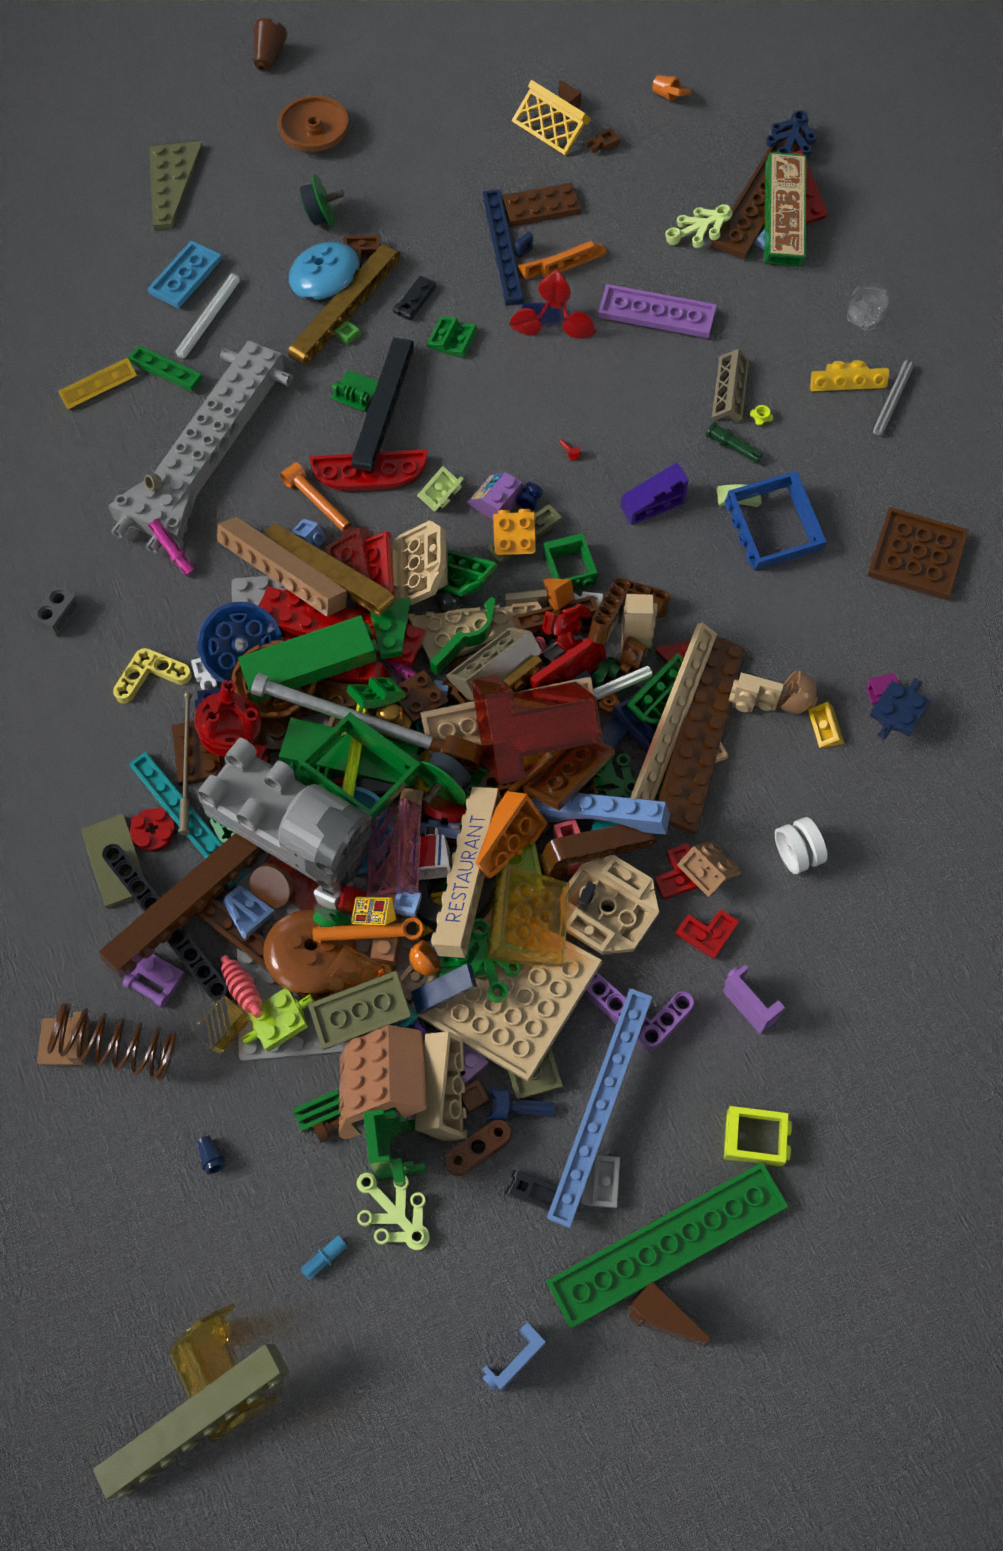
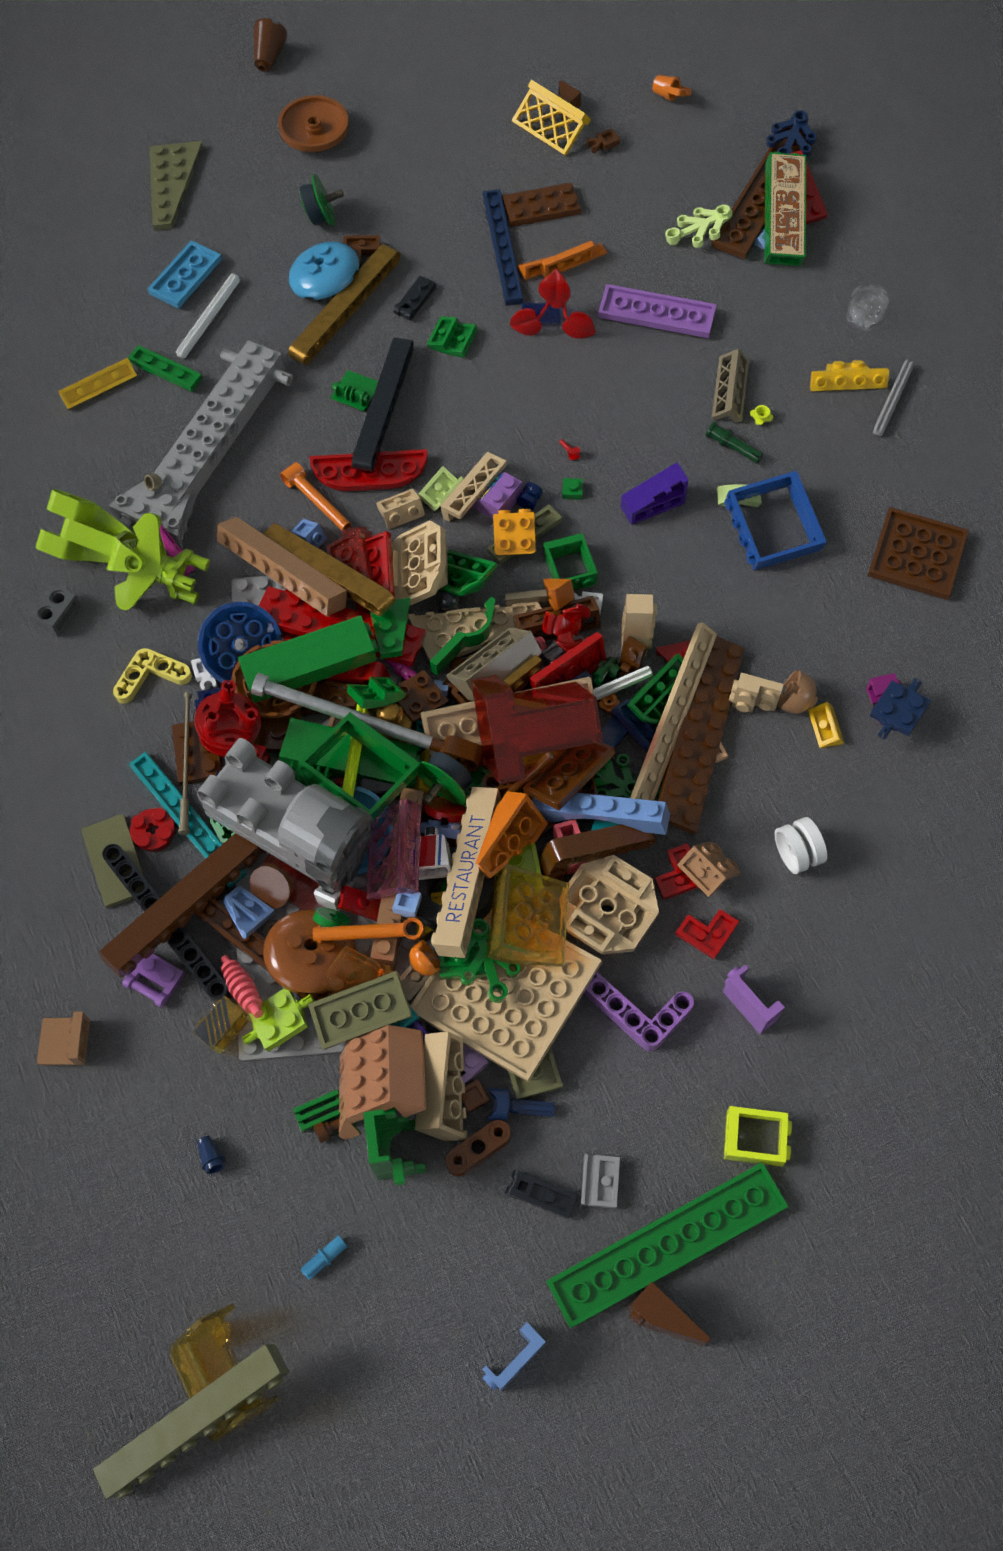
reddish brown piece [47,1002,176,1081] -> none
bright green tile [334,320,361,345] -> none
slope [352,897,396,925] -> none
yellowish green plant [357,1173,430,1250] -> none
dark blue tile [411,964,477,1014] -> none
dark blue tile [515,231,533,258] -> none
medium blue plate [547,988,652,1228] -> none
black tile [578,881,596,912] -> none
reddish brown beam [589,578,671,644] -> none
none -> lime piece [35,489,210,610]
none -> tan bracket [376,488,425,529]
none -> tan fence [440,452,507,522]
none -> green plate [562,478,583,500]

